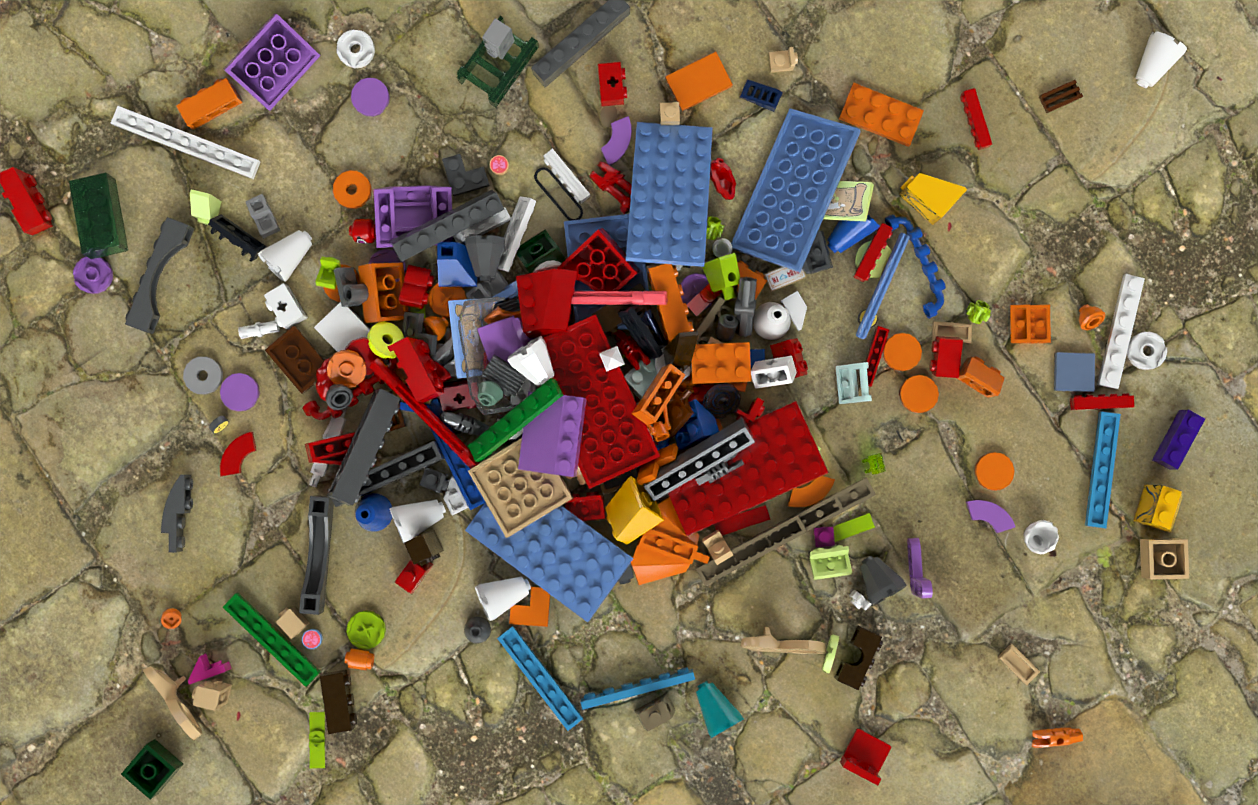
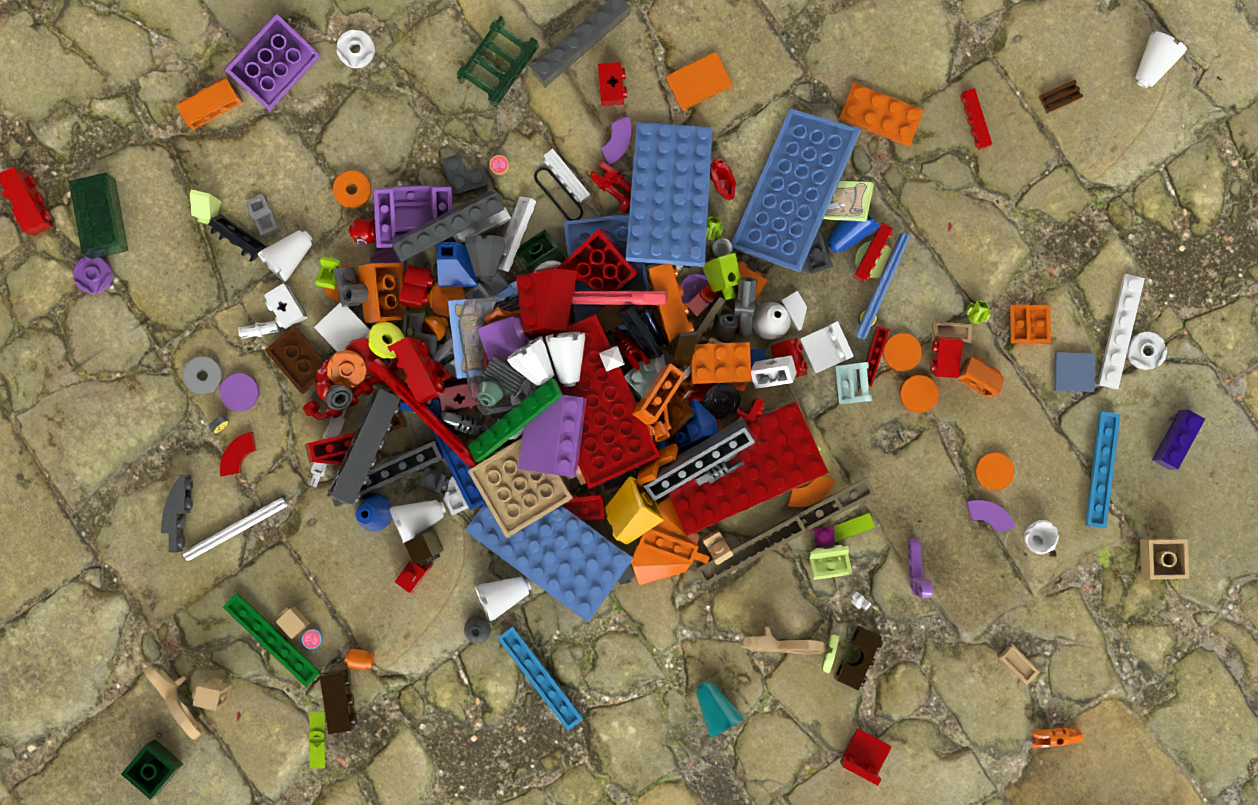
white plate [111,106,261,180] -> none
dark grey arch [125,217,195,334] -> none
orange tile [161,608,182,629] -> none
dark pink slope [188,653,232,685] -> none
dark grey arch [299,496,334,615] -> none
lime tile [346,610,386,650] -> none
medium lavender tile [351,78,390,117] -> none
light grey brick [482,18,515,59] -> none
orange tile [509,586,550,627] -> none
dark azure plate [580,667,695,710] -> none
dark tan torso [634,693,675,731] -> none
tan brick [660,102,680,126] -> none
red piece [714,505,771,536] -> none
dark blue slope [740,79,783,112] -> none
white tile [764,267,806,292] -> none
tan bracket [768,47,798,73] -> none
dark grey cone [860,556,907,606] -> none
clear neon green tile [862,453,886,475] -> none
blue bar [885,214,946,319] -> none
yellow slope [899,173,967,225] -> none
red piece [1070,393,1135,410] -> none
orange brick [1079,304,1106,330] -> none
yellow slope [1133,484,1183,533] -> none
none -> white axle [183,498,287,561]
none -> white cone [545,332,585,387]
none -> white bracket [800,321,854,373]

